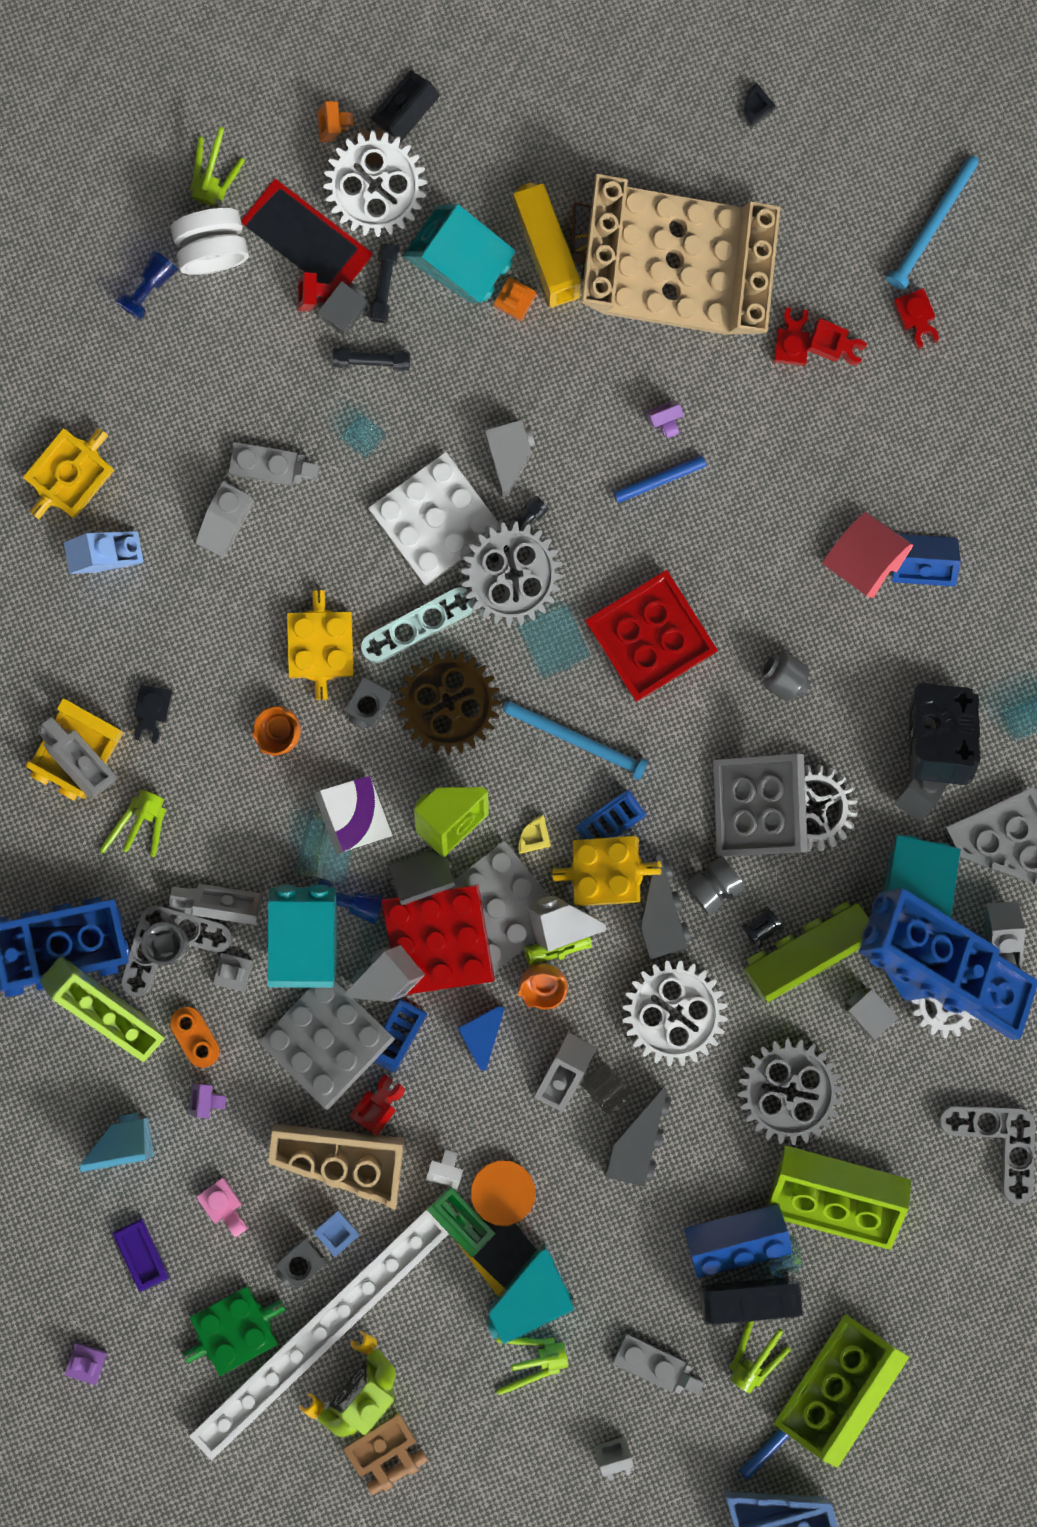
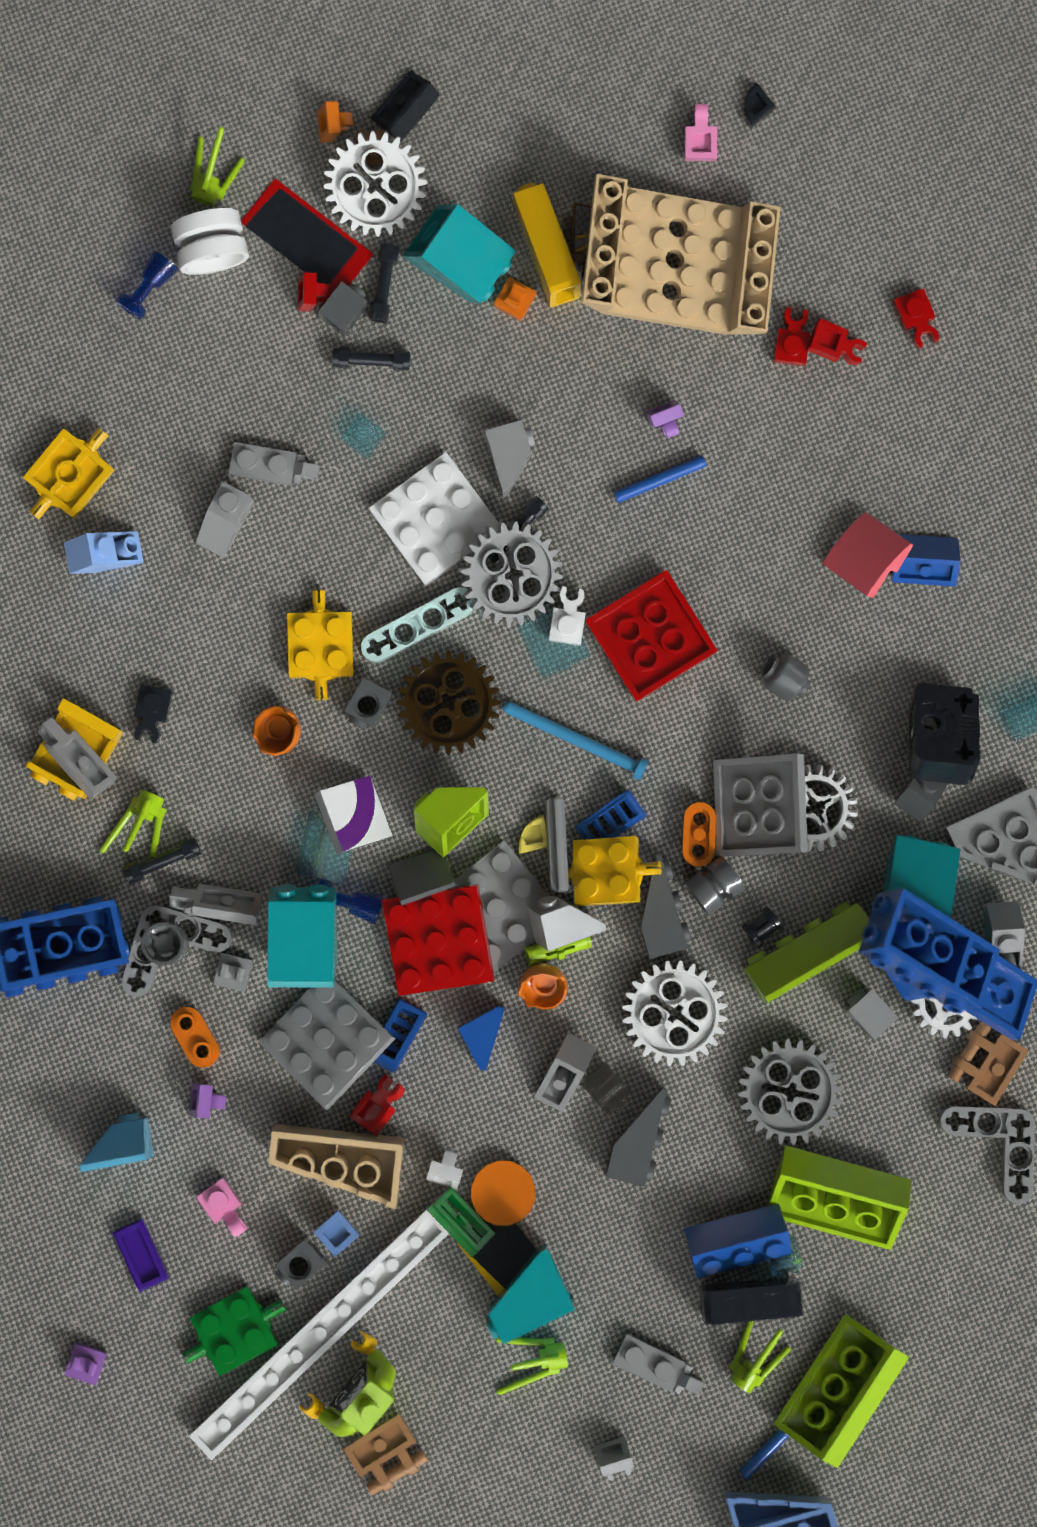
lime brick [39,956,165,1063] -> none
light grey slope [345,945,425,1002] -> none
dark azure bar [886,155,978,290] -> none
none -> black bar [122,837,202,885]
none -> light grey axle [545,798,569,893]
none -> white plate [549,587,586,646]
none -> orange plate [682,802,716,867]
none -> bright pink plate [685,104,717,161]
none -> medium nougat plate [947,1021,1029,1106]

